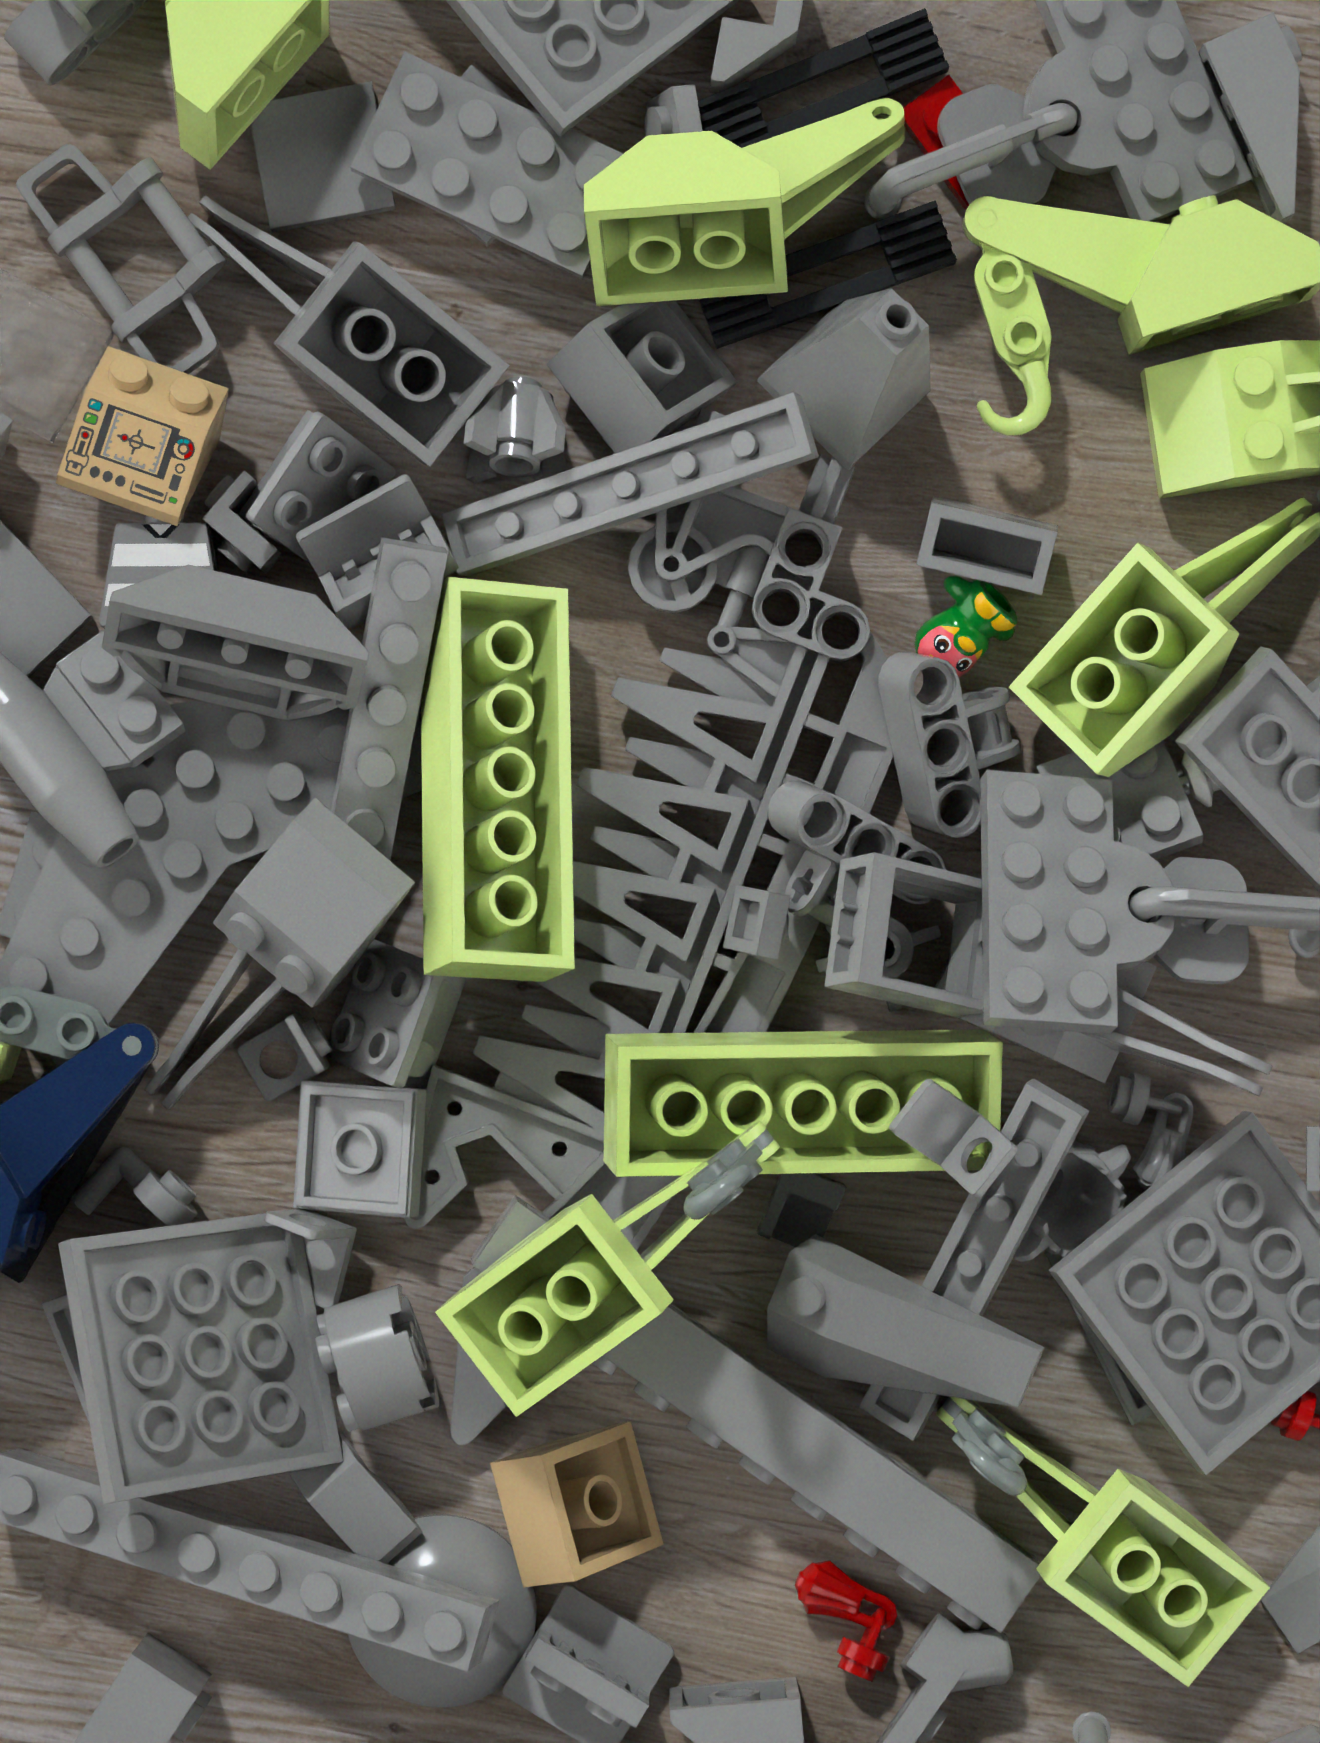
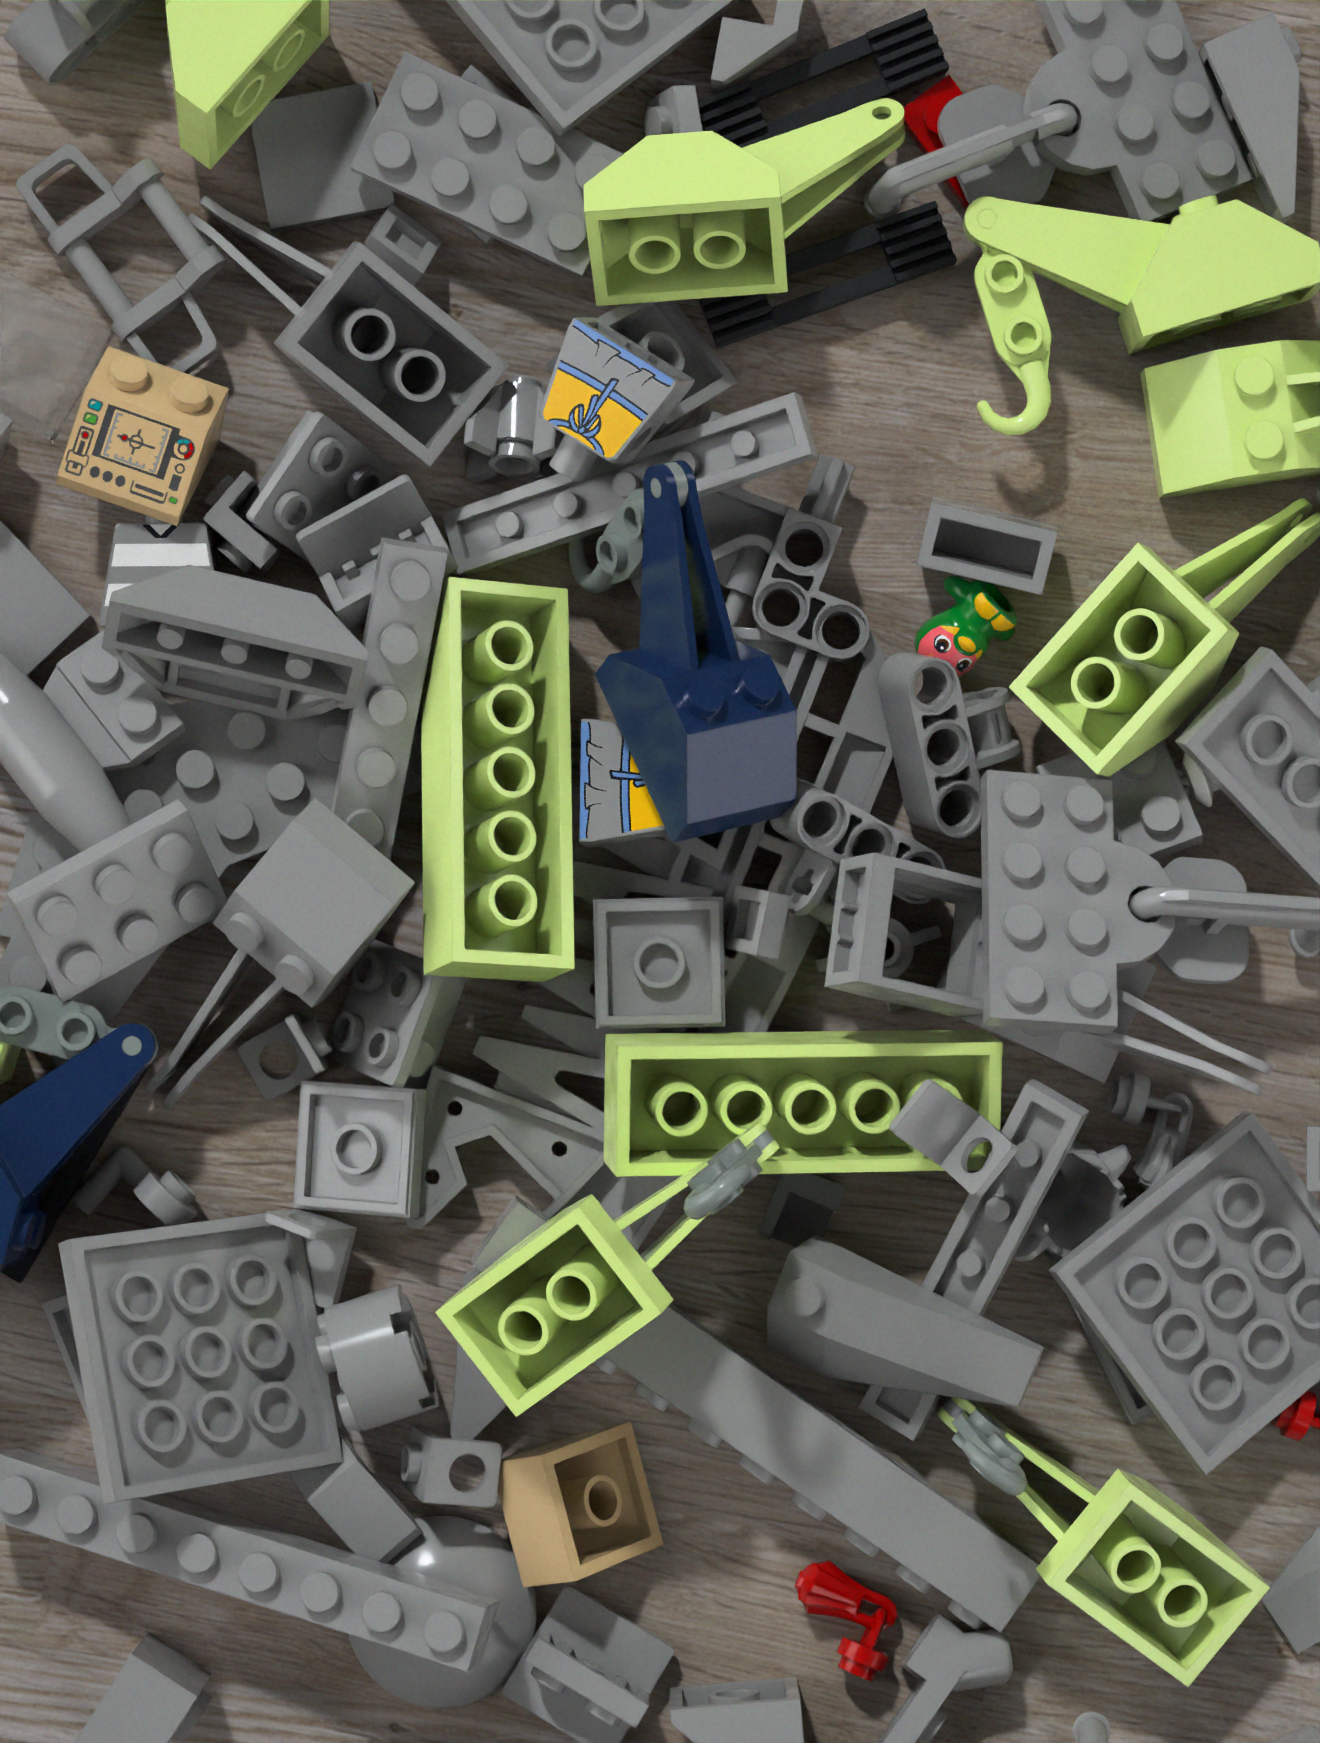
light grey slope [757,288,931,471] -> none
none -> light grey plate [6,799,228,1003]
none -> light grey tile [363,203,442,286]
none -> light grey bracket [400,1425,502,1507]
none -> torso [539,317,695,483]
none -> dark blue slope [568,460,797,843]
none -> torso [579,719,668,847]
none -> light grey plate [593,897,725,1029]

